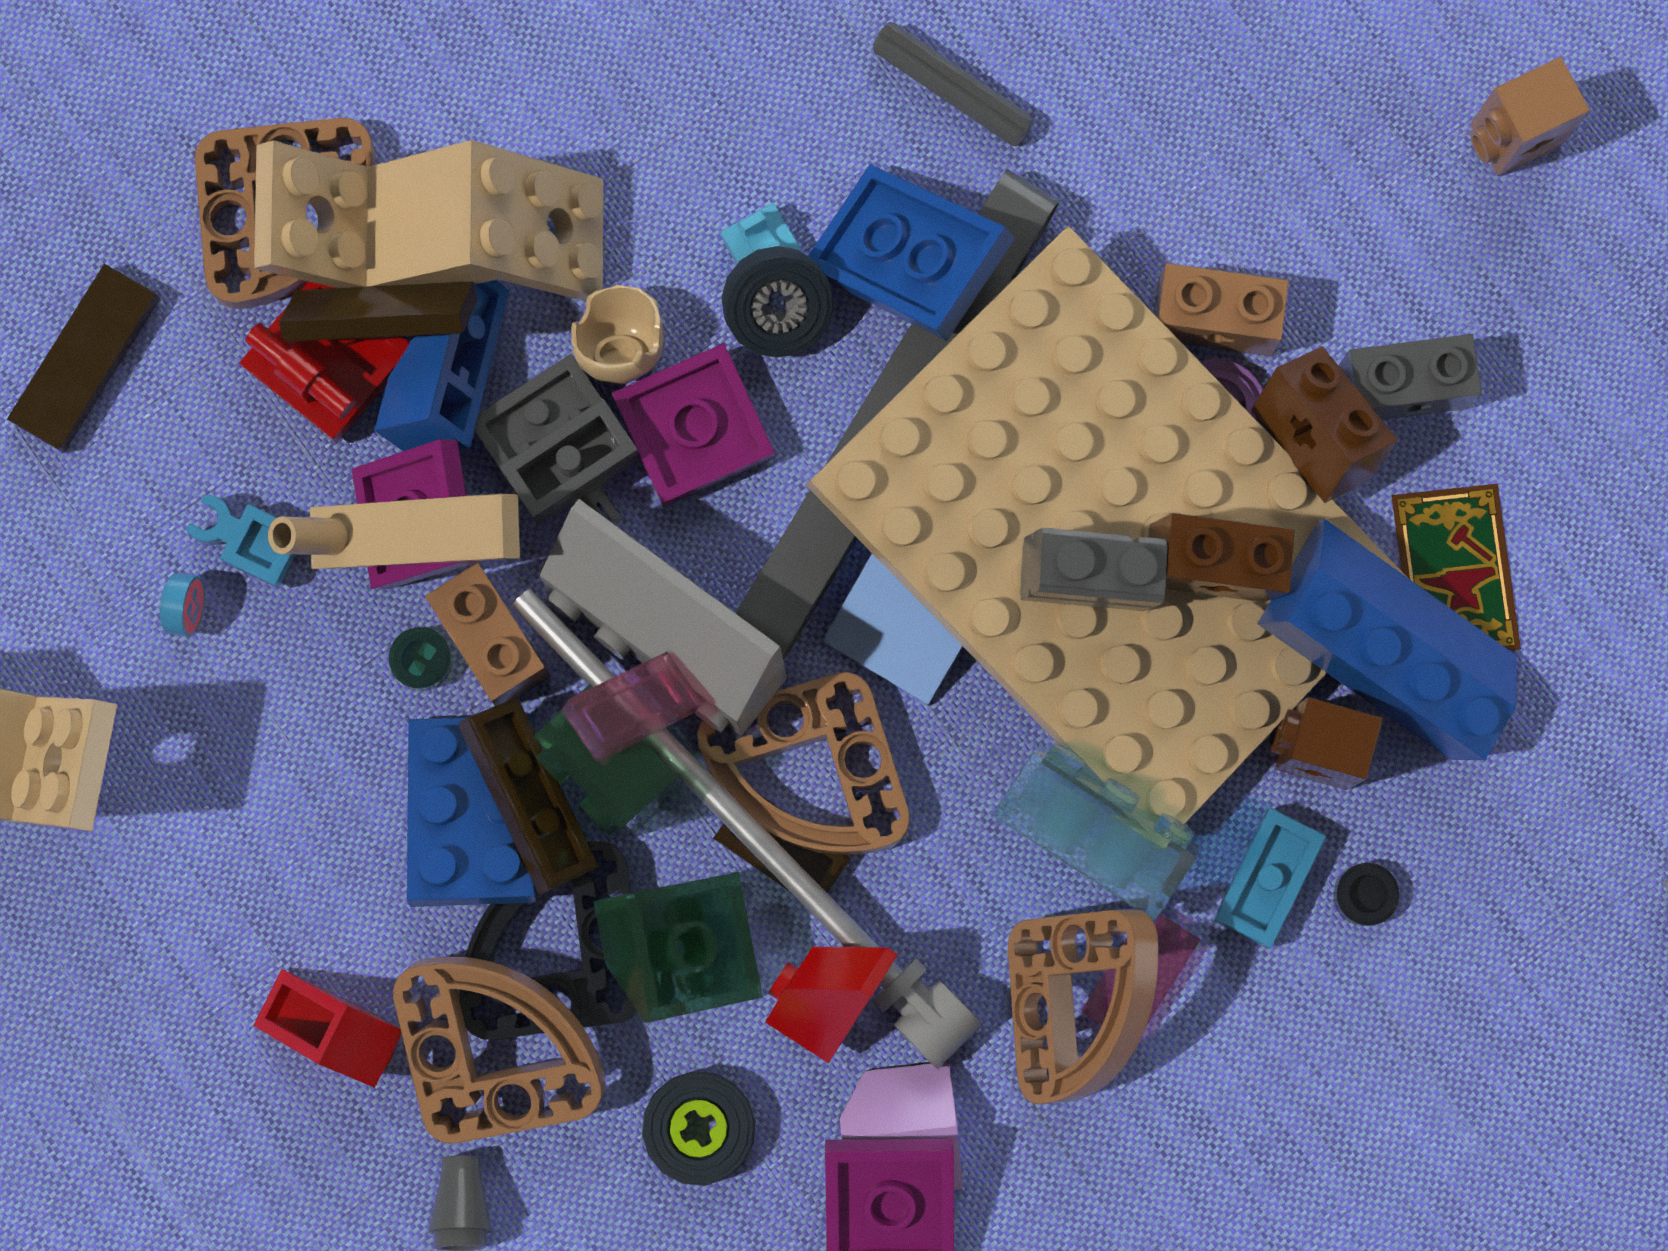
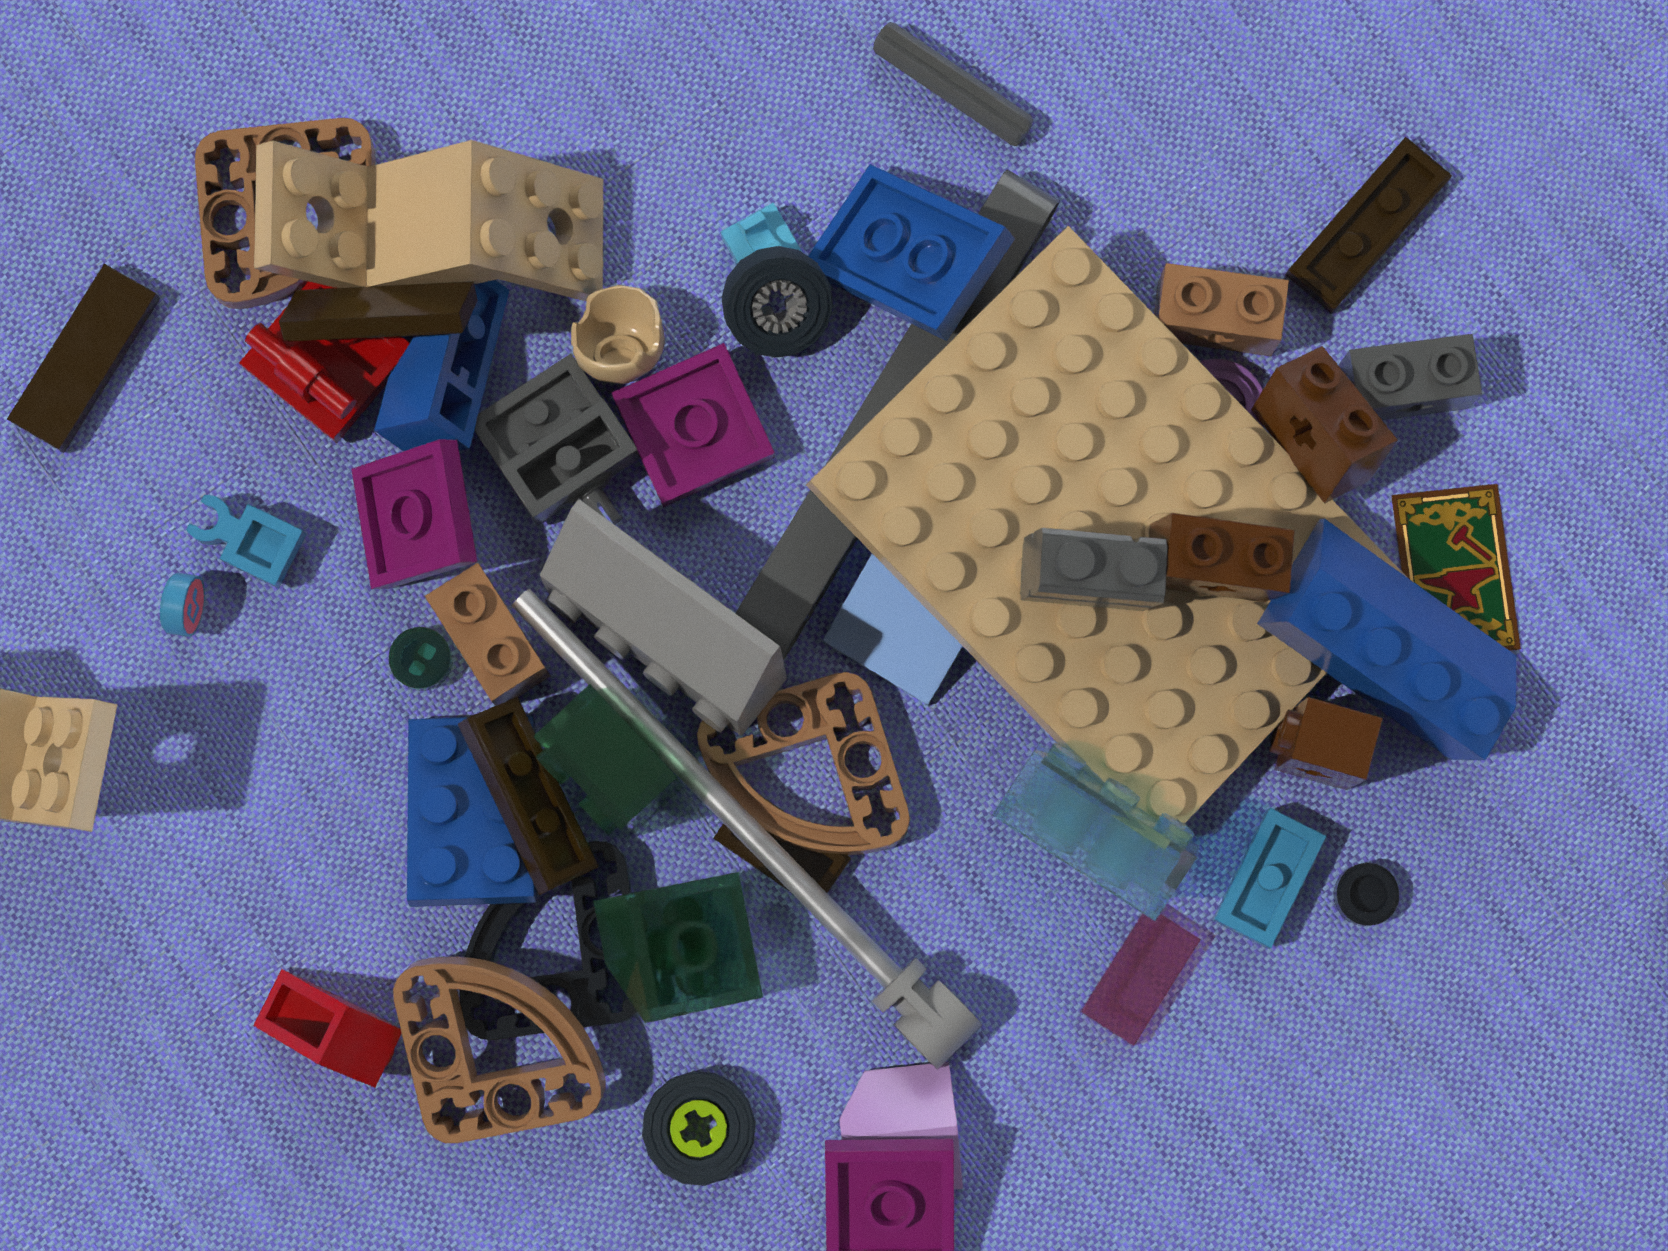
tan piece [268,494,520,569] -> none
dark grey cone [428,1156,492,1251] -> none
clear pink tile [561,651,703,762] -> none
red slope [765,947,898,1063] -> none
medium nougat beam [1008,909,1158,1104] -> none
medium nougat brick [1470,56,1590,176] -> none
none -> dark brown tile [1285,137,1452,314]

